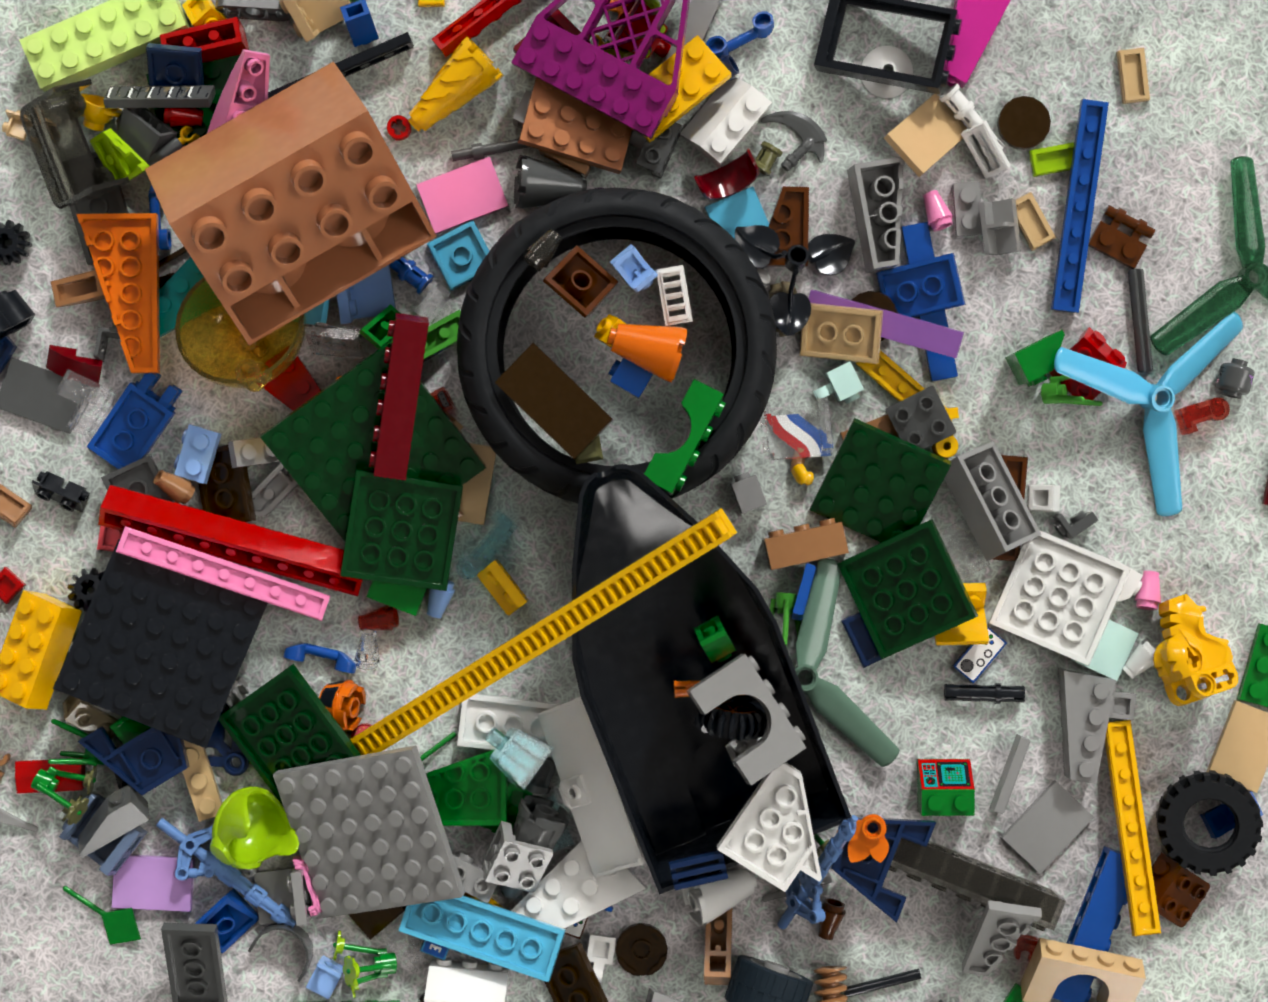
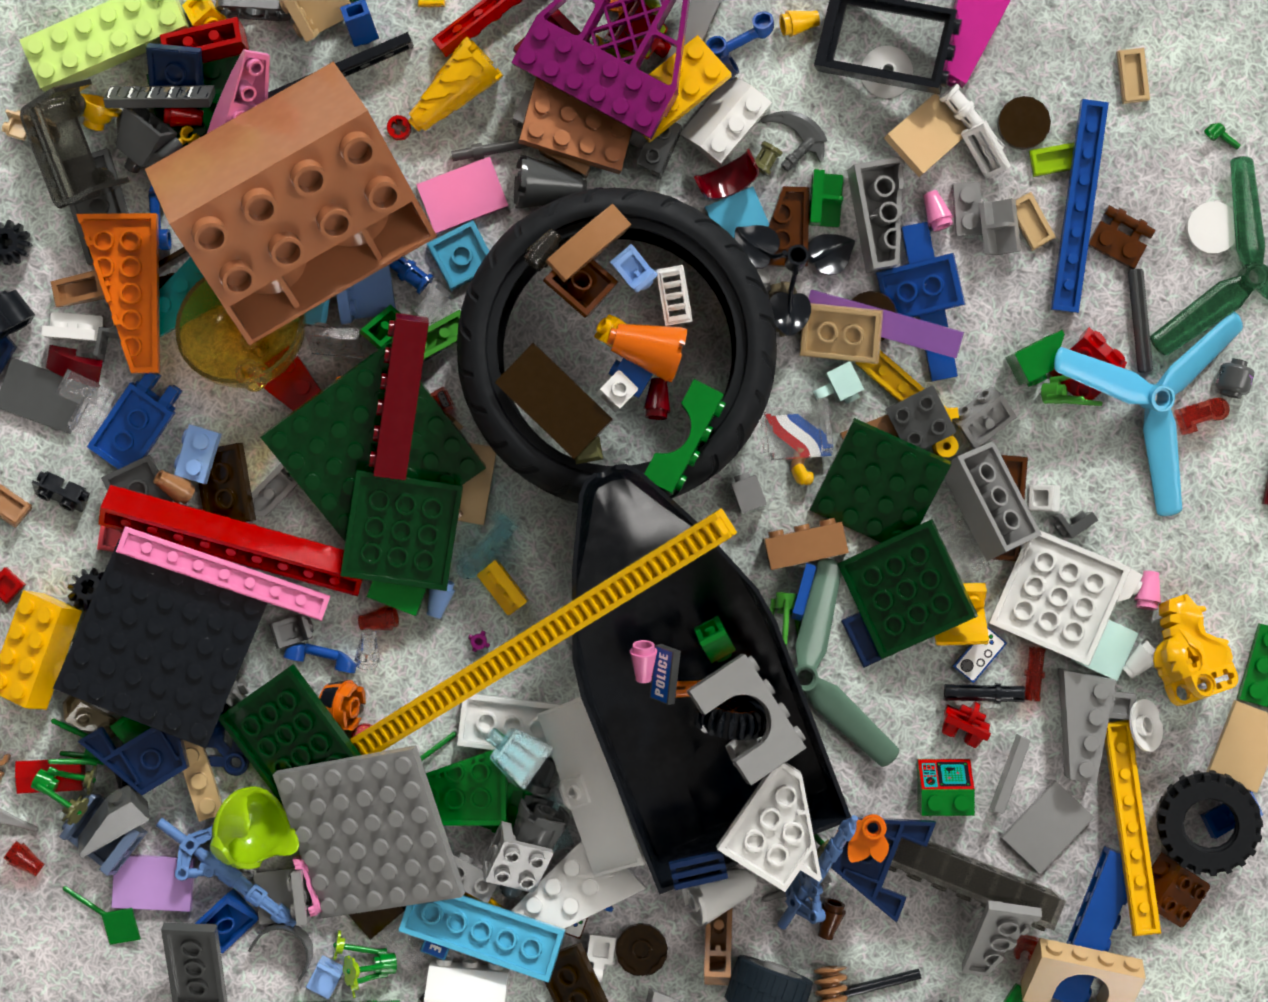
lime wing [89,128,149,188] -> none
light grey plate [228,438,280,468] -> none
none -> clear red cone [3,841,45,877]
none -> white bracket [41,312,105,342]
none -> dark grey bracket [269,614,314,649]
none -> magenta piece [468,630,490,652]
none -> medium nougat slope [545,204,631,282]
none -> white bracket [595,370,638,412]
none -> bright pink cone [630,640,657,683]
none -> dark red cone [643,378,670,420]
none -> tile [649,644,681,705]
none -> yellow cone [779,10,820,37]
none -> green panel [809,169,844,228]
none -> red hips [942,702,991,748]
none -> light grey bracket [952,387,1017,449]
none -> clear red pin [1024,646,1046,701]
none -> white dish [1129,699,1163,752]
none -> white tile [1185,201,1240,254]
none -> green hand [1204,123,1241,149]

